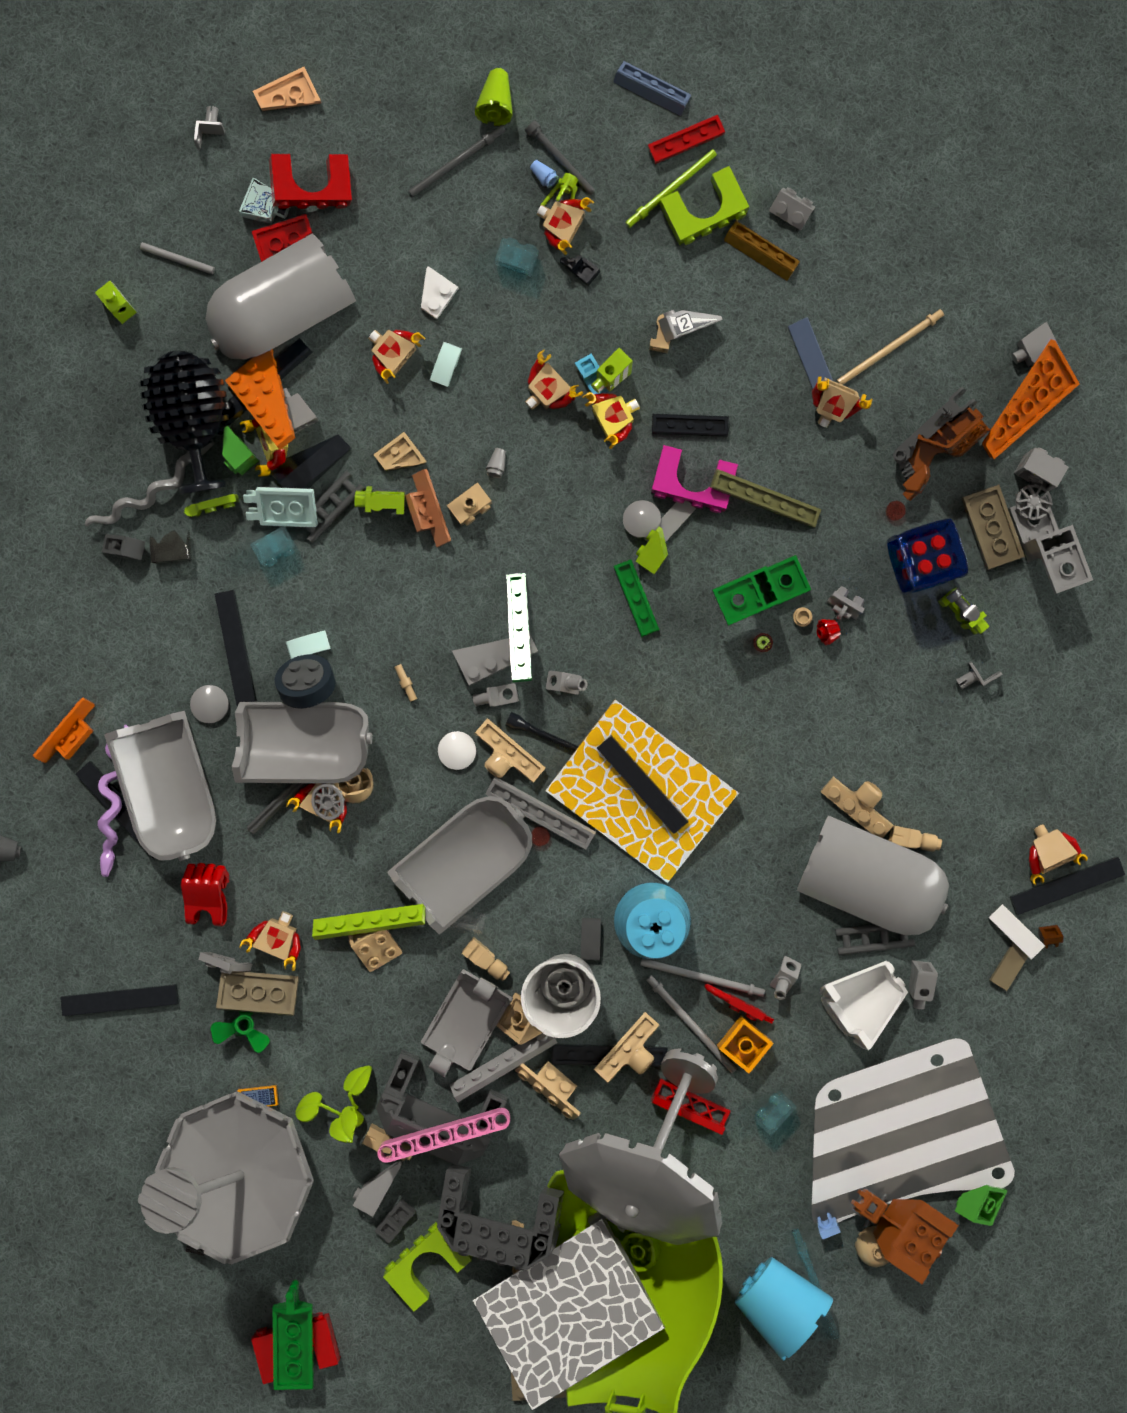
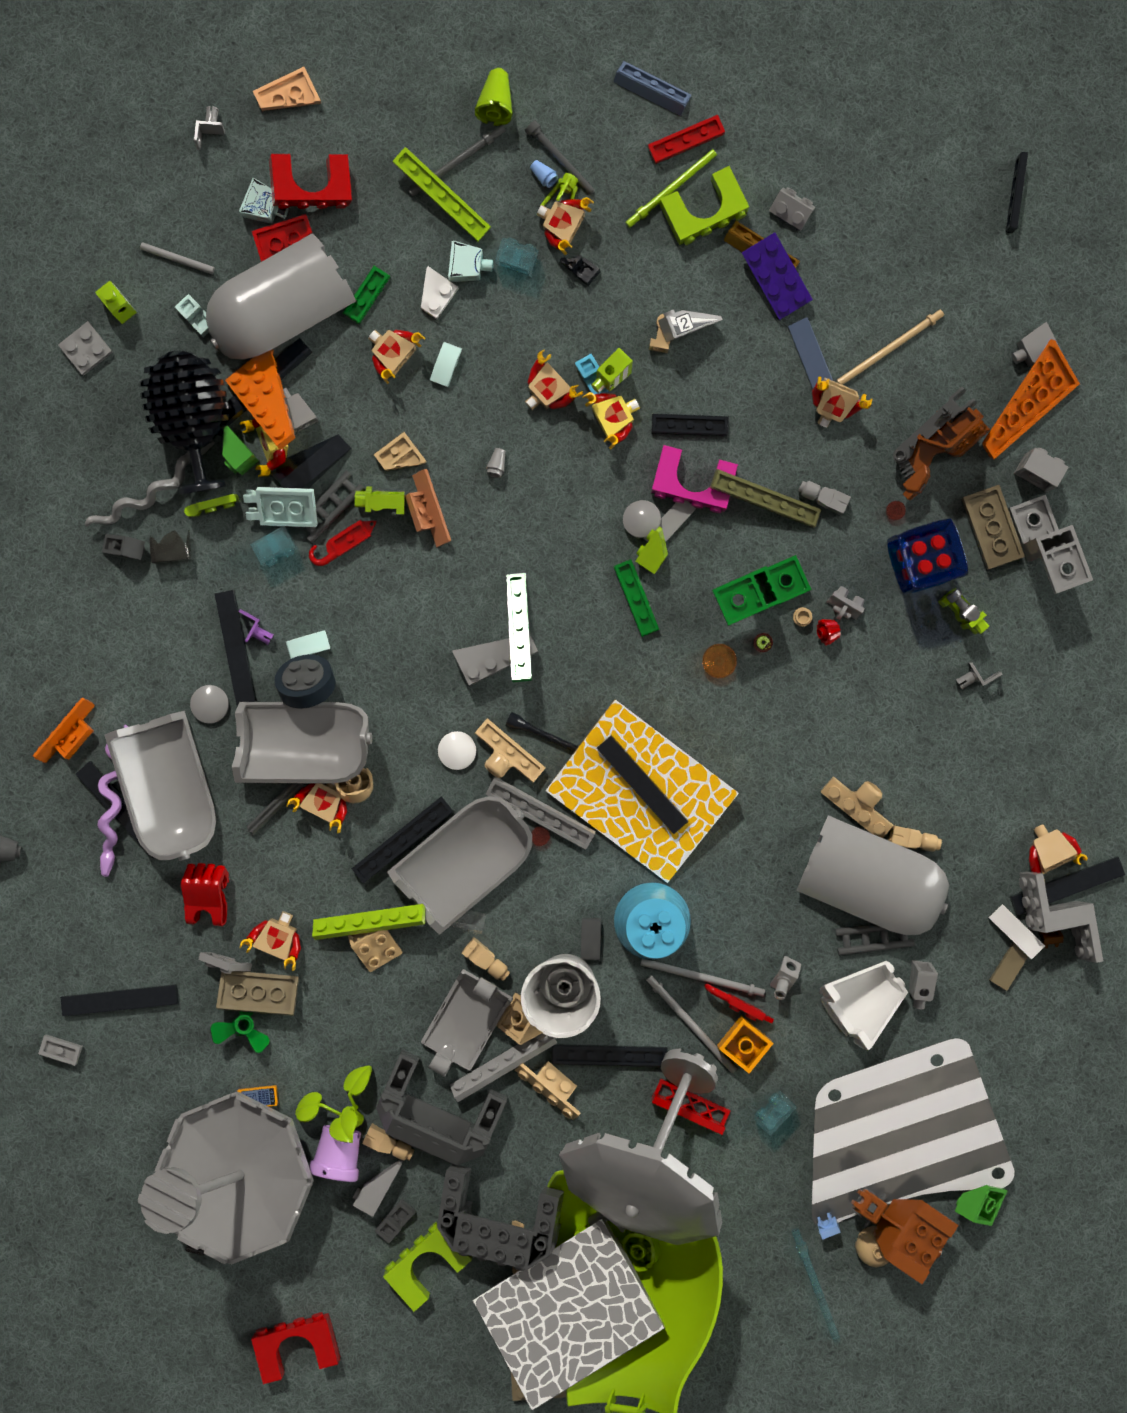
green hinge [272,1280,314,1390] -> none
light grey wheel [311,784,345,820] -> none
bright pink beam [377,1108,510,1163] -> none
tan bar [394,664,417,702] -> none
tan brick [447,482,492,526] -> none
light grey bracket [473,683,519,707] -> none
light grey bracket [546,671,587,695] -> none
tan plate [594,1012,660,1083] -> none
medium azure cone [735,1257,833,1361] -> none
light grey wheel [1015,484,1053,520] -> none
none -> light grey plate [38,1034,83,1066]
none -> light grey plate [58,321,113,376]
none -> light aqua slope [175,294,209,338]
none -> medium lavender bracket [239,609,274,645]
none -> red plate [309,520,377,566]
none -> lavender piece [309,1125,361,1182]
none -> green tile [343,266,390,325]
none -> black plate [351,796,453,883]
none -> lime plate [392,147,491,242]
none -> light aqua torso [448,241,493,282]
none -> clear orange piece [702,644,737,678]
none -> dark purple plate [742,232,813,320]
none -> light grey piece [798,481,851,515]
none -> black tile [1005,152,1028,233]
none -> light grey bracket [1019,871,1103,963]

